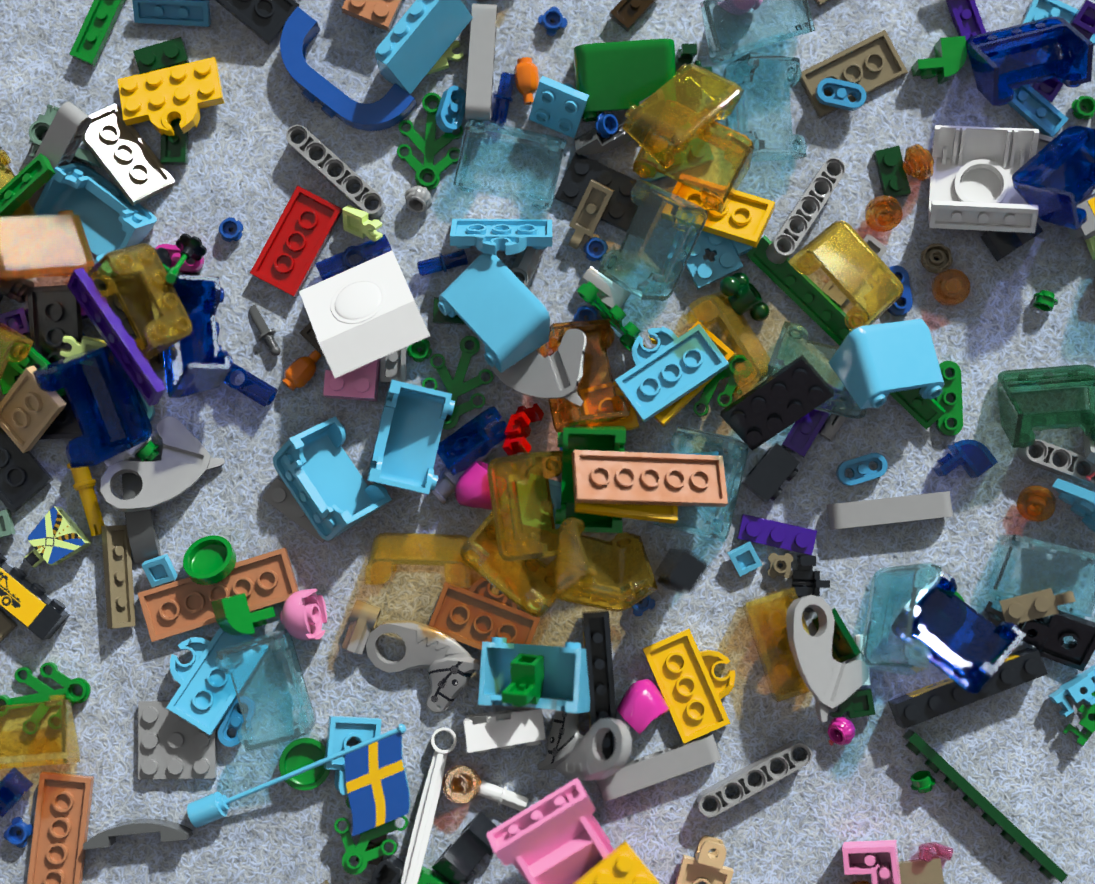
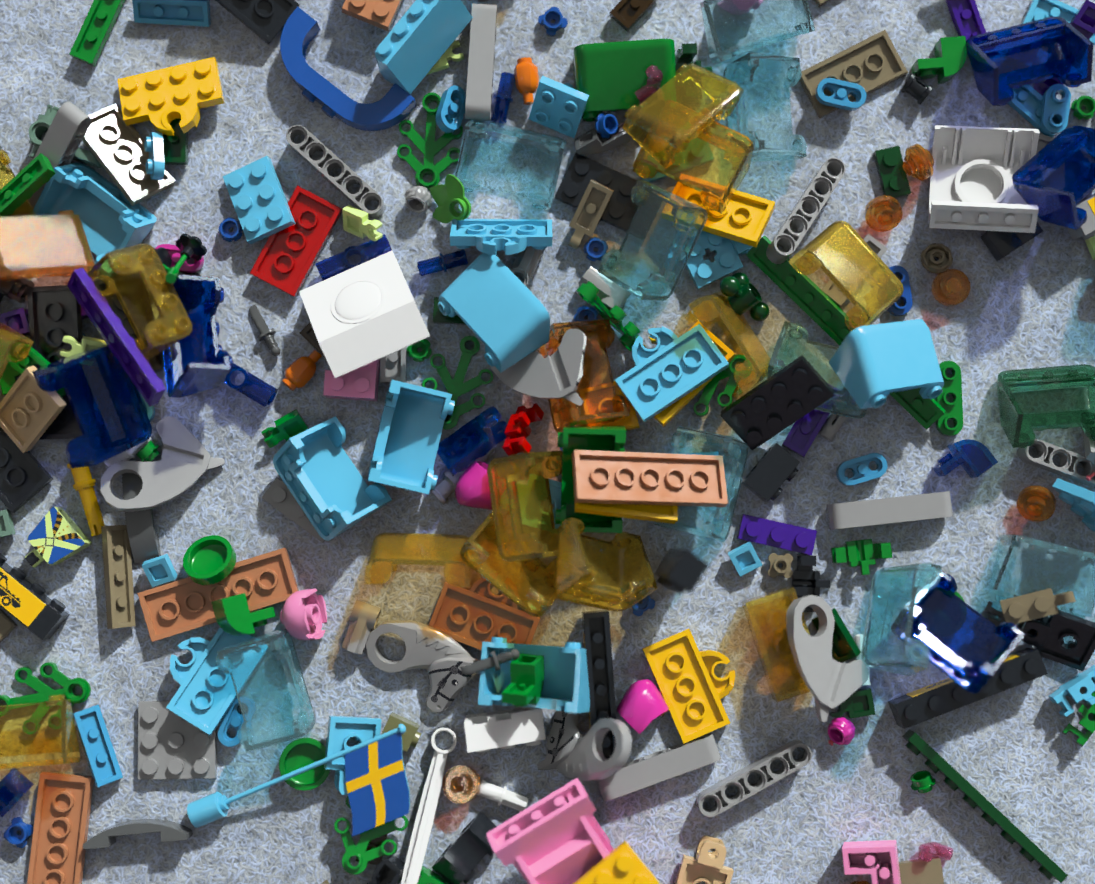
dark green plate [133,37,190,74] -> none
green plate [1033,290,1058,311] -> none
none -> dark azure plate [72,704,123,787]
none -> medium azure plate [144,132,165,180]
none -> medium azure plate [223,156,296,244]
none -> green plate [261,409,309,448]
none -> olive brick [382,712,422,752]
none -> bright green plate [429,174,471,223]
none -> dark grey piece [460,649,520,675]
none -> arm [634,65,663,103]
none -> green piece [831,539,892,575]
none -> black bush [900,72,933,105]
none -> dark azure plate [1040,84,1071,136]

